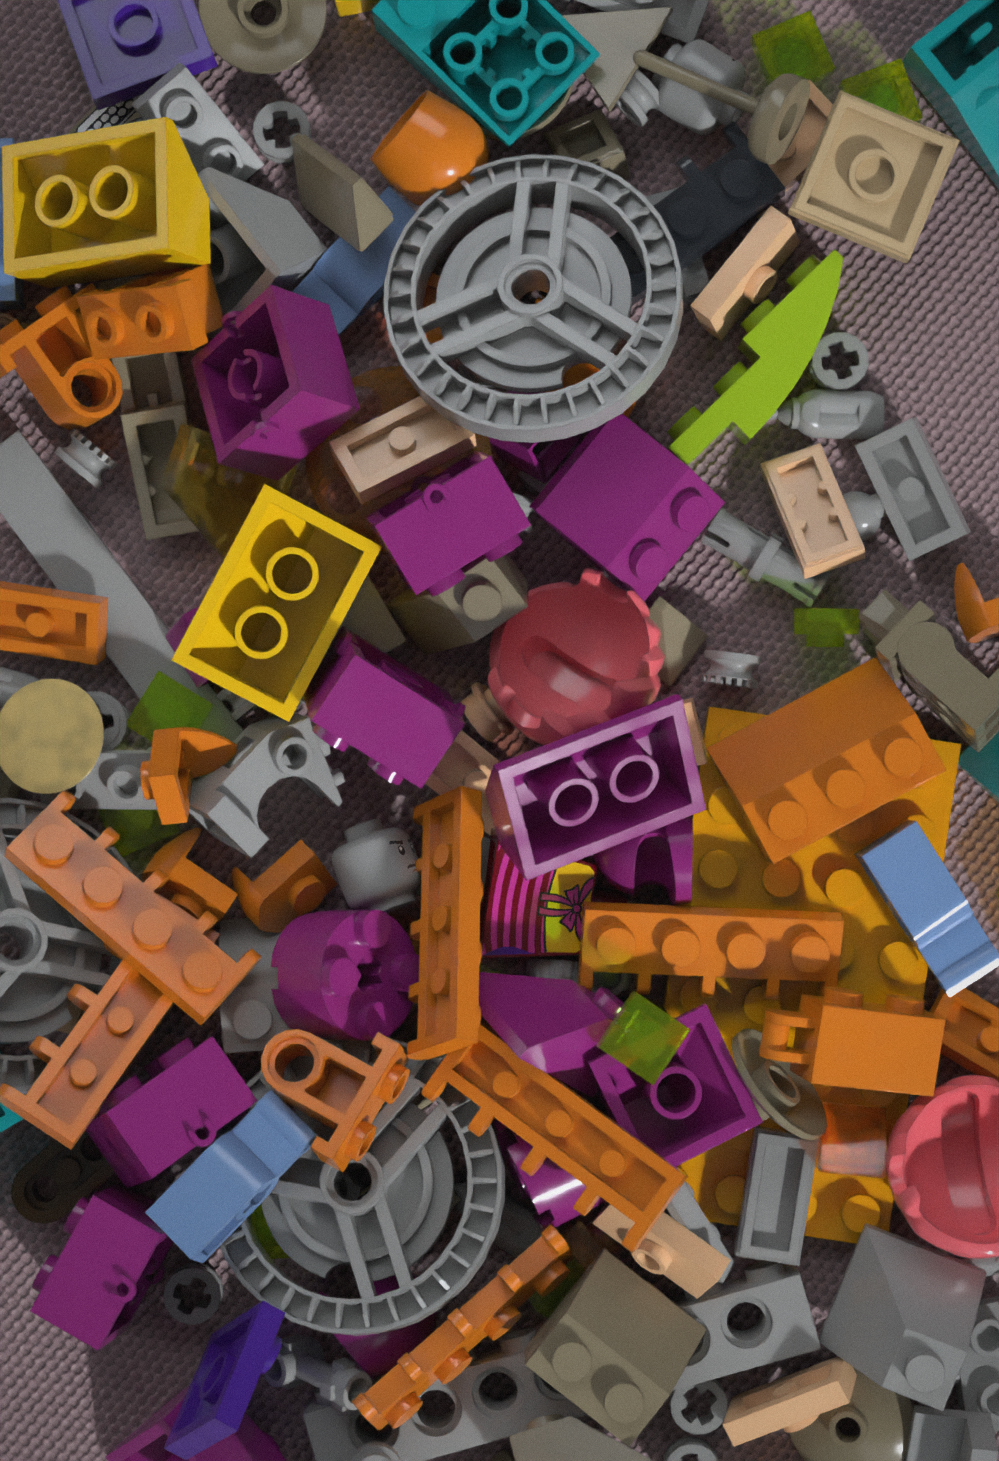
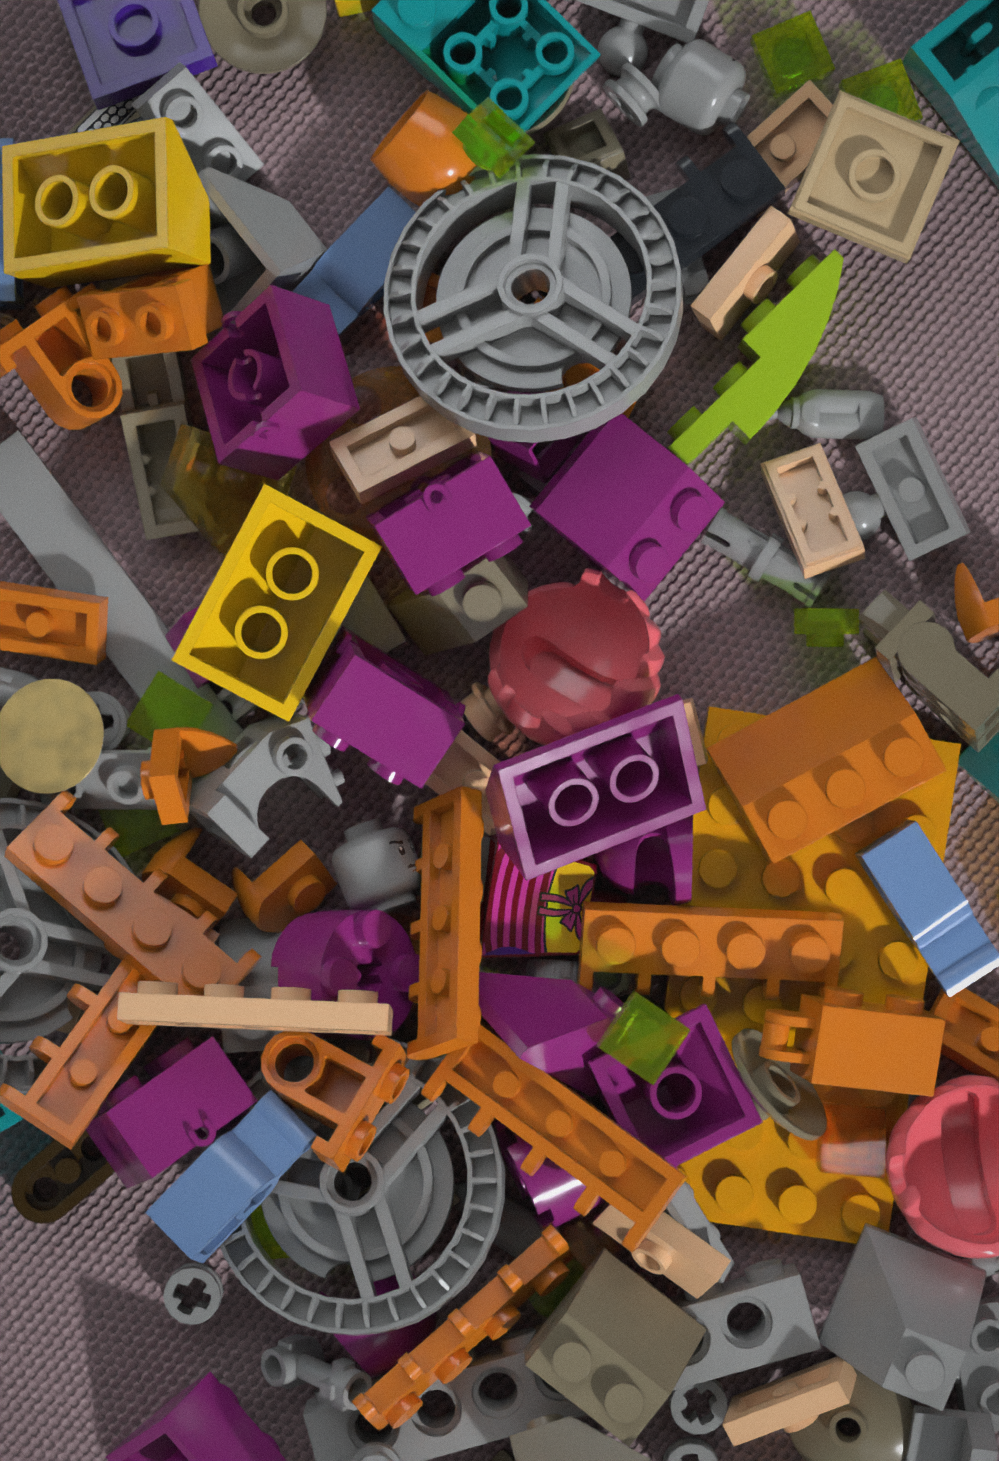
magenta brick [30,1182,174,1350] -> none
light grey bush [54,428,118,488] -> none
dark purple plate [164,1301,285,1460] -> none
light grey bush [253,101,312,164] -> none
dark tan slope [292,133,394,251] -> none
dark tan piece [562,7,810,165] -> none
dark tan slope [649,596,708,687] -> none
light grey bush [700,650,761,689] -> none
light grey tile [734,1126,819,1266] -> none
light grey bush [809,332,869,390] -> none
none -> light nougat plate [117,981,393,1036]
none -> clear neon green plate [452,97,535,179]

